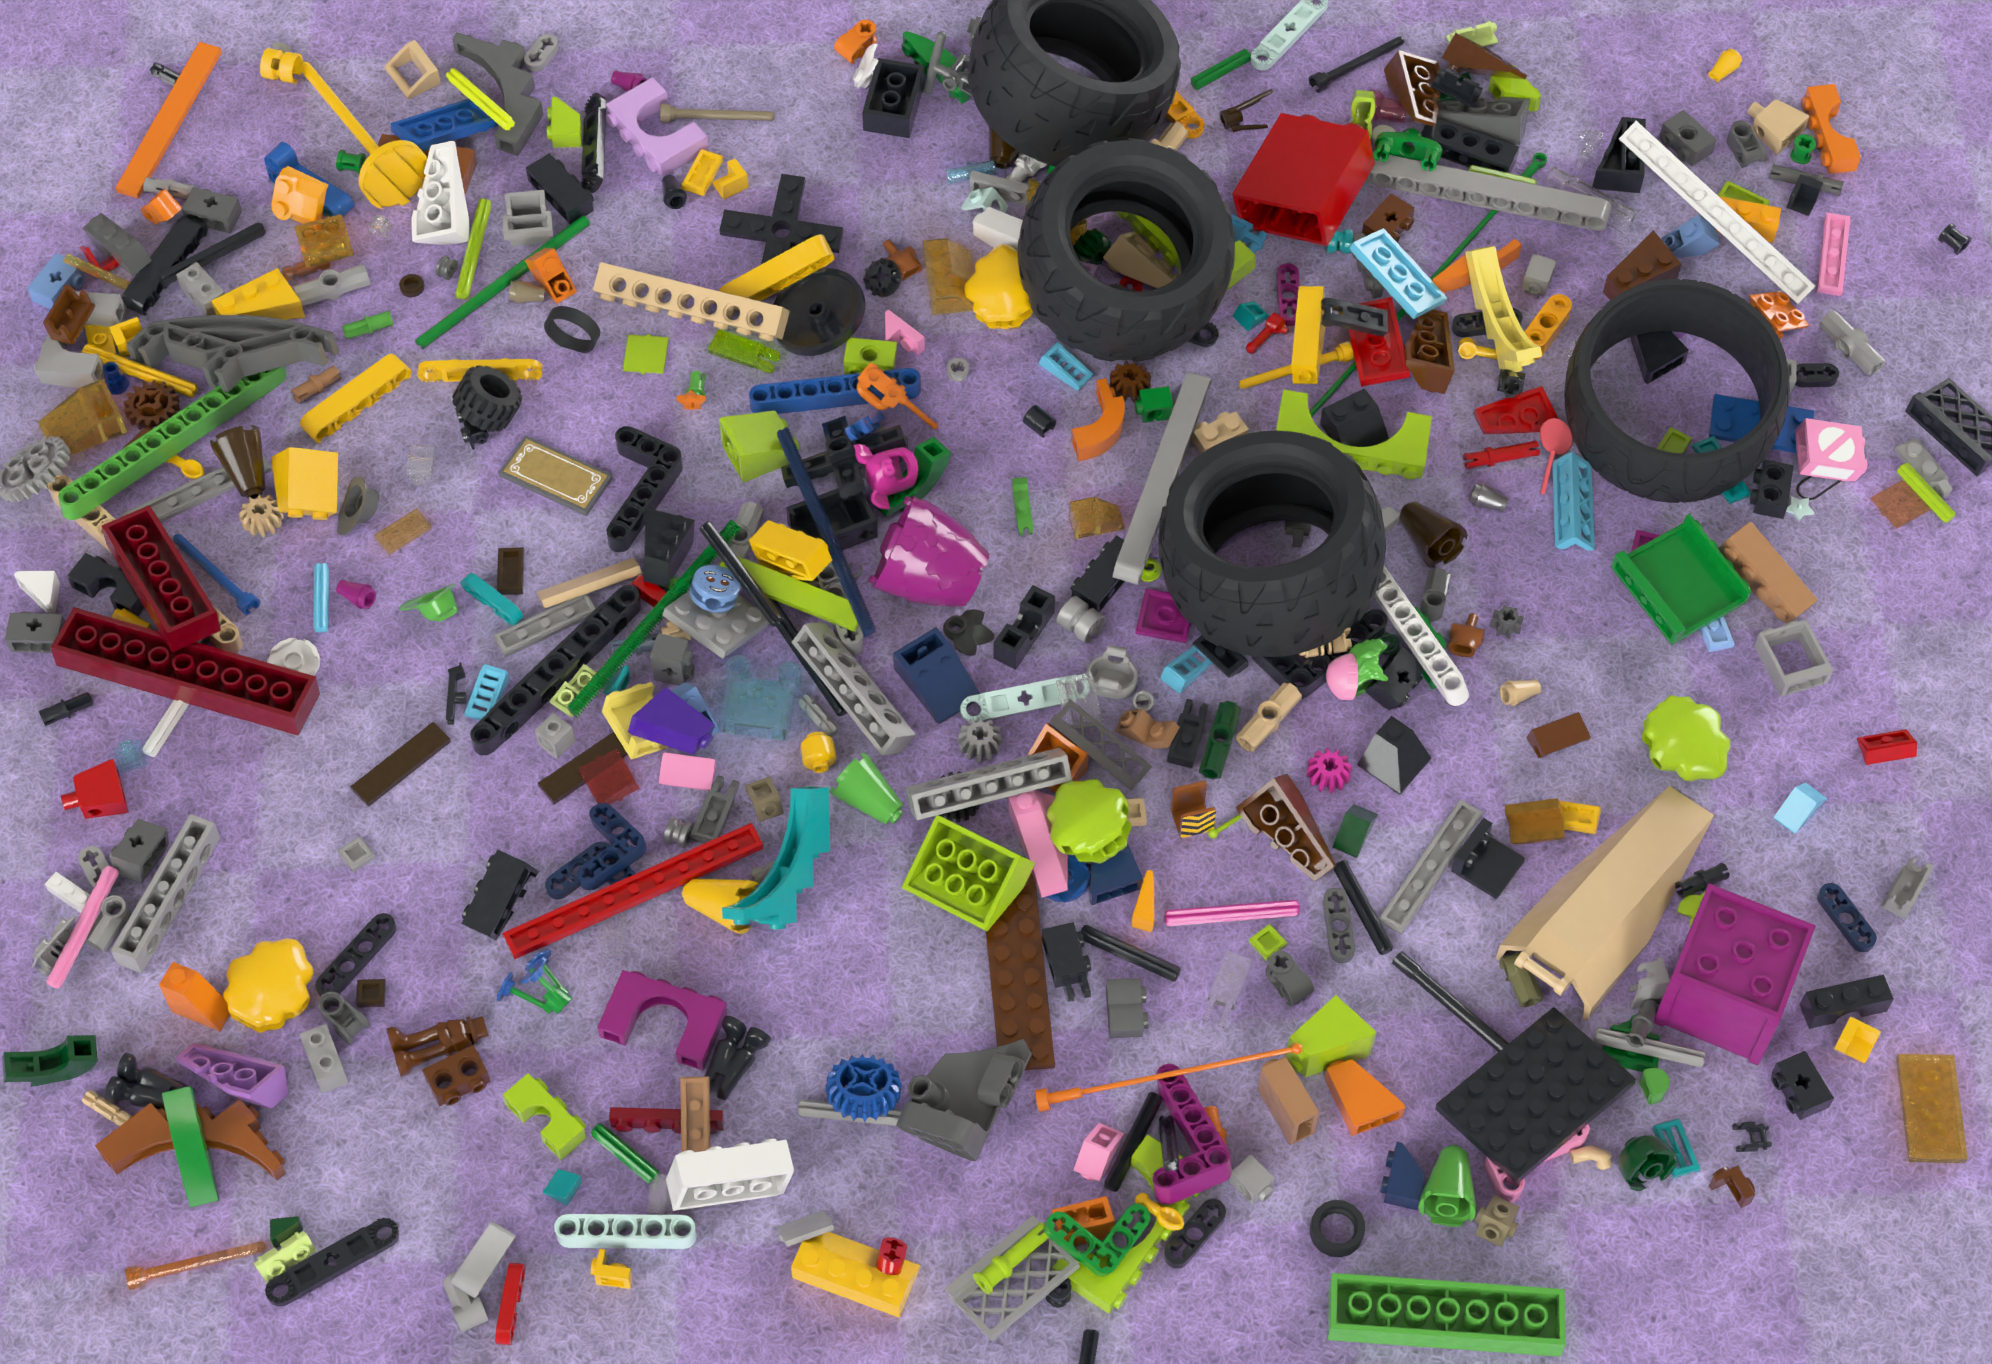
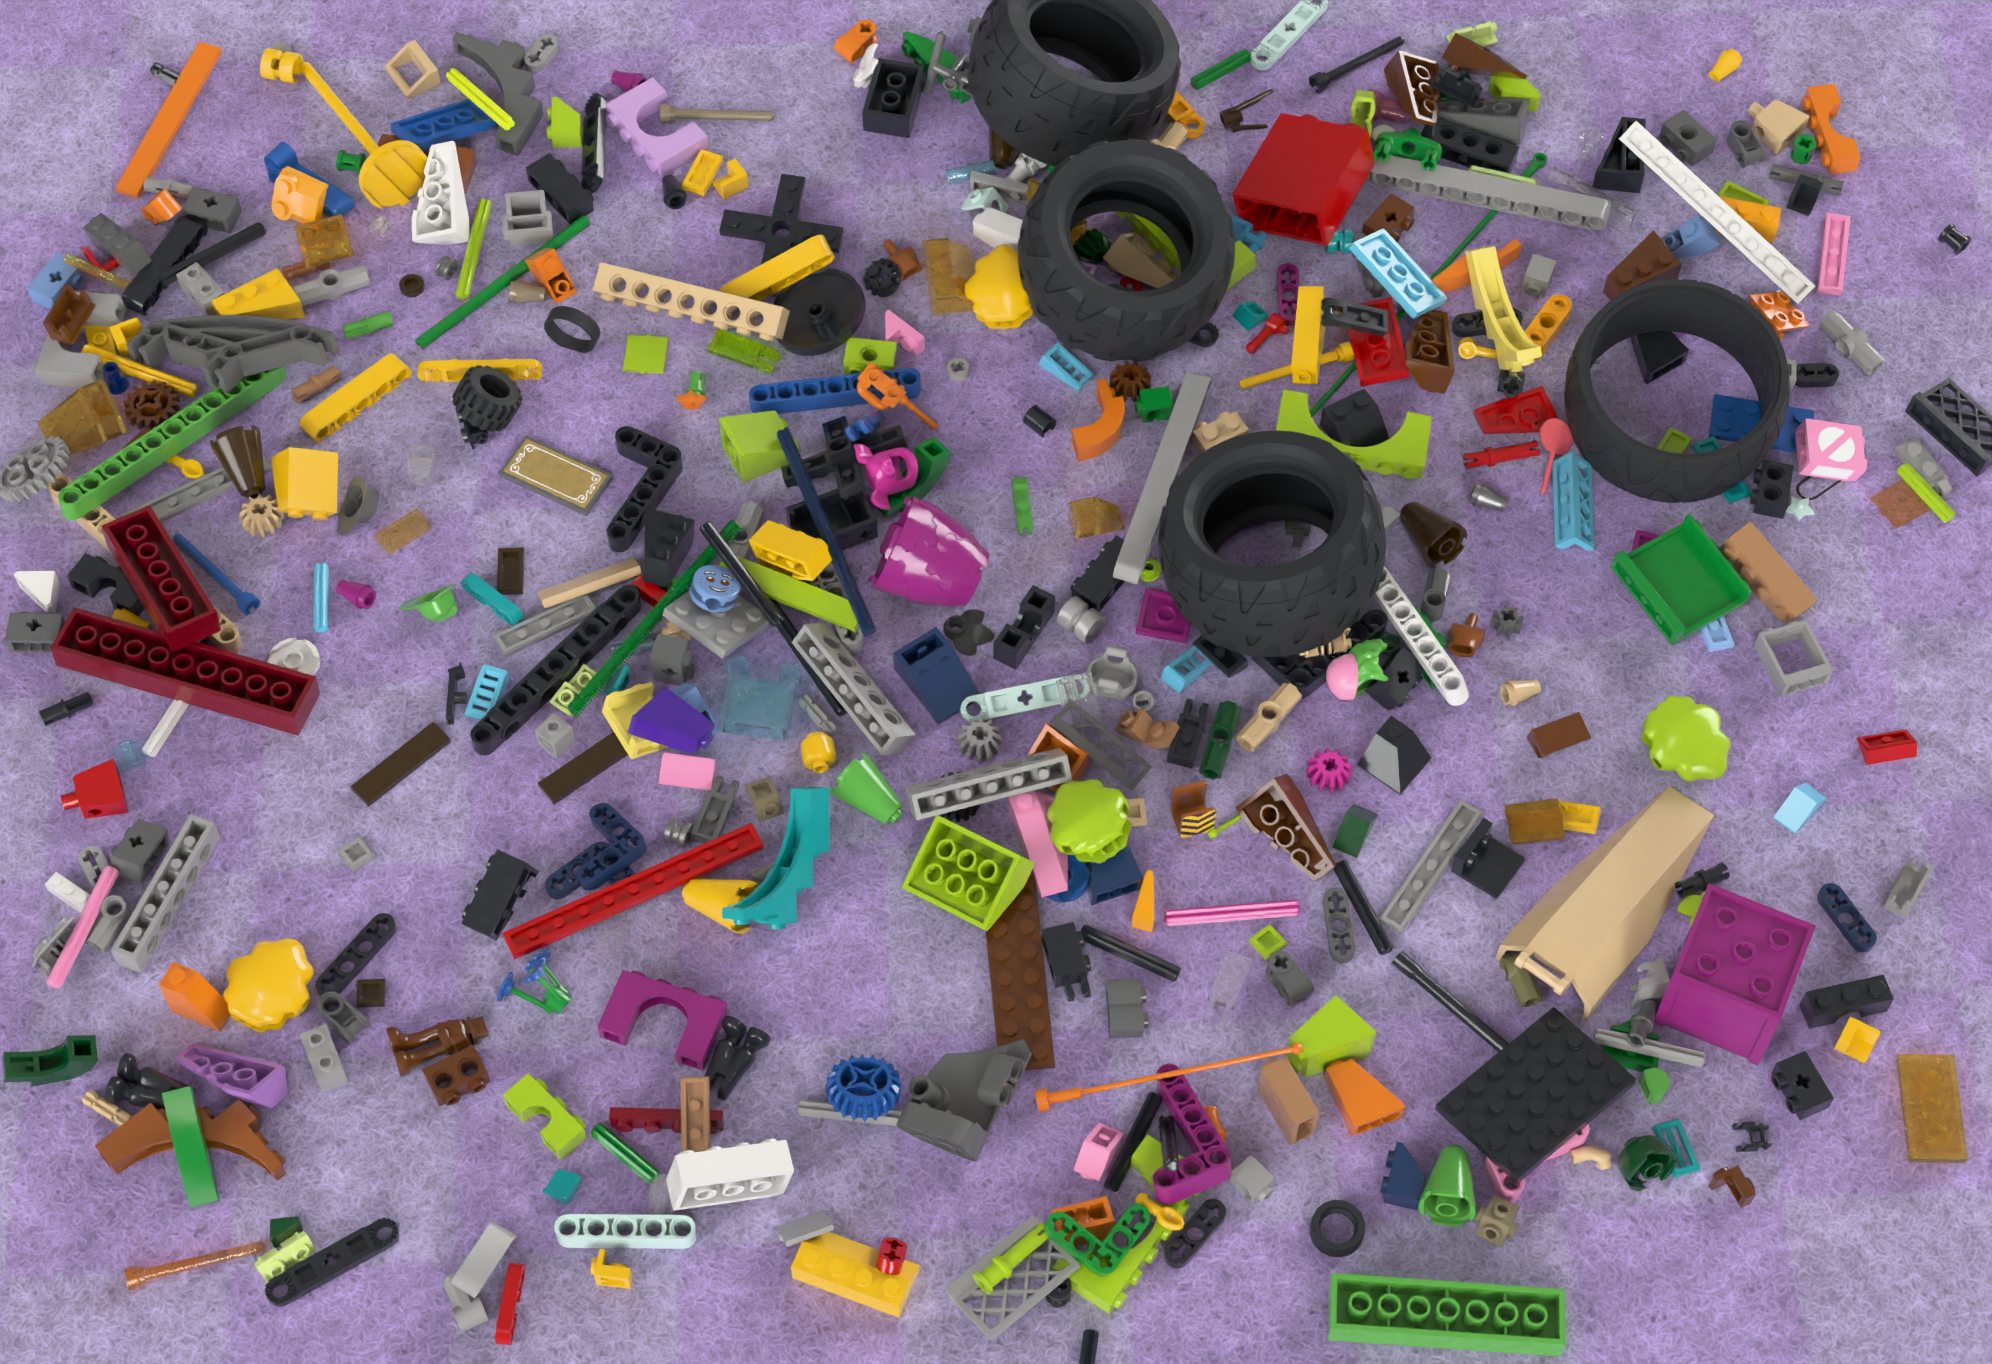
clear red piece [578,749,640,805] -> none

